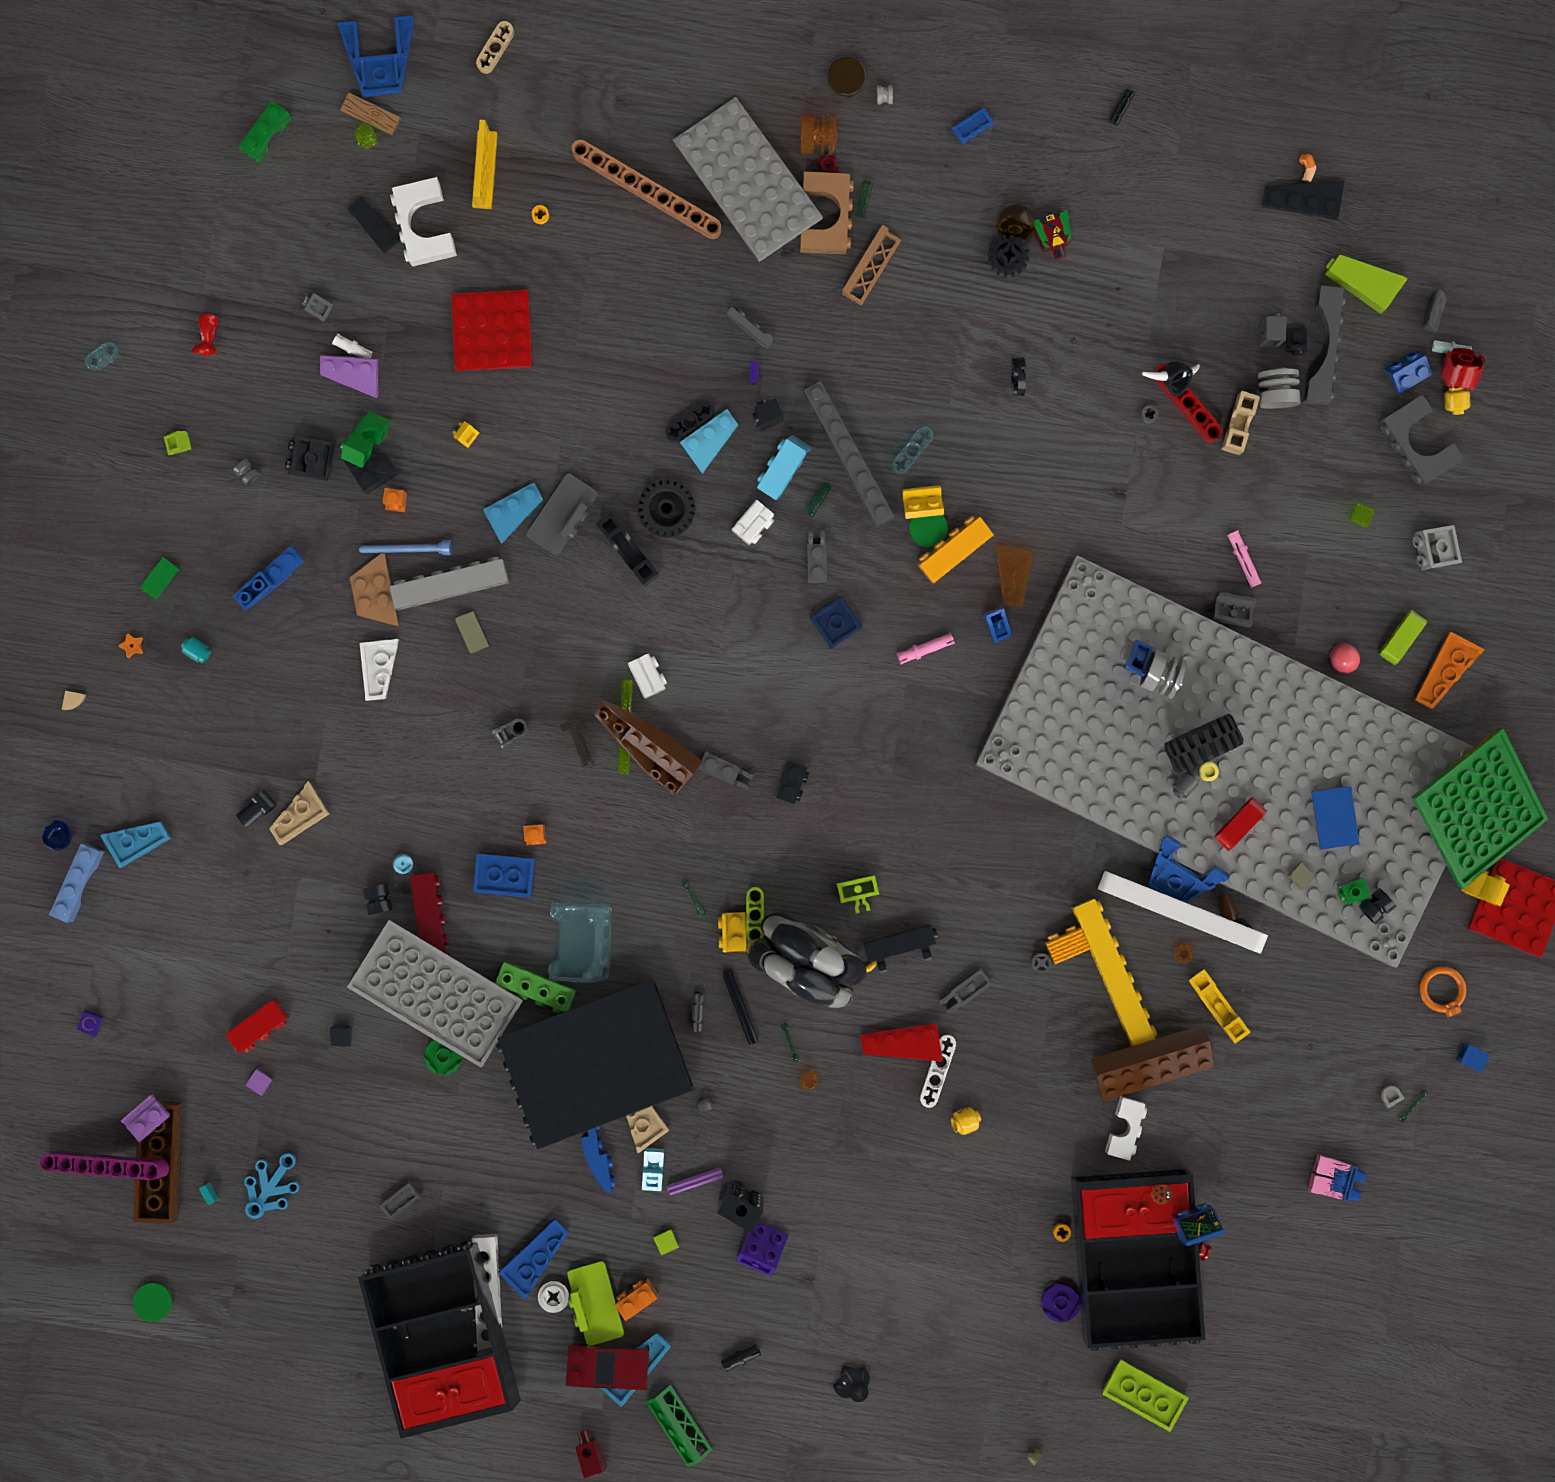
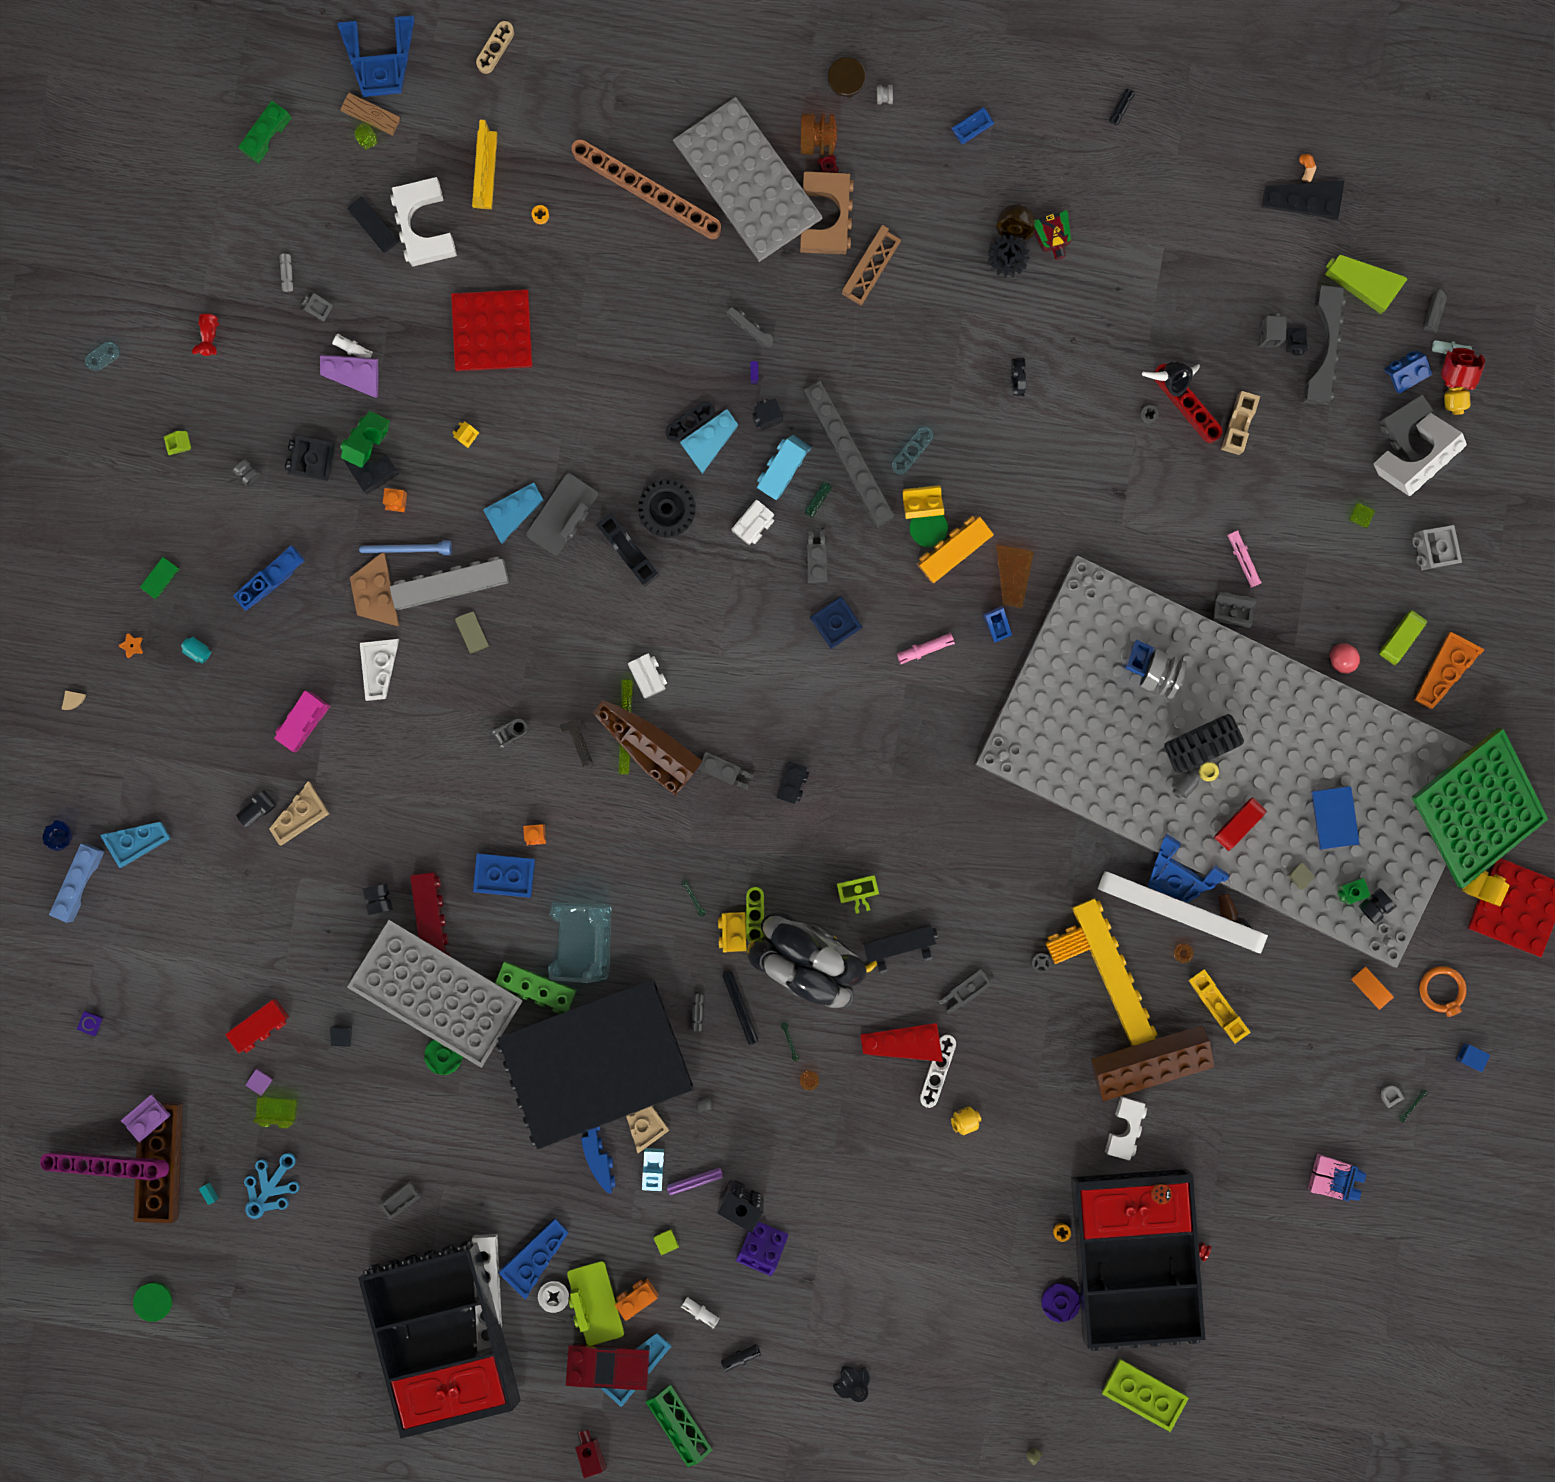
medium azure tile [393,854,413,874] -> none
clear green axle [855,180,873,219] -> none
slope [1173,1203,1225,1246] -> none
light grey wheel [1258,368,1301,409] -> none
none -> clear neon green bracket [253,1097,297,1128]
none -> dark pink wedge [274,690,330,752]
none -> light grey axle [279,253,293,292]
none -> white pin [681,1297,720,1329]
none -> orange slope [1351,967,1394,1010]
none -> white arch [1374,413,1467,496]

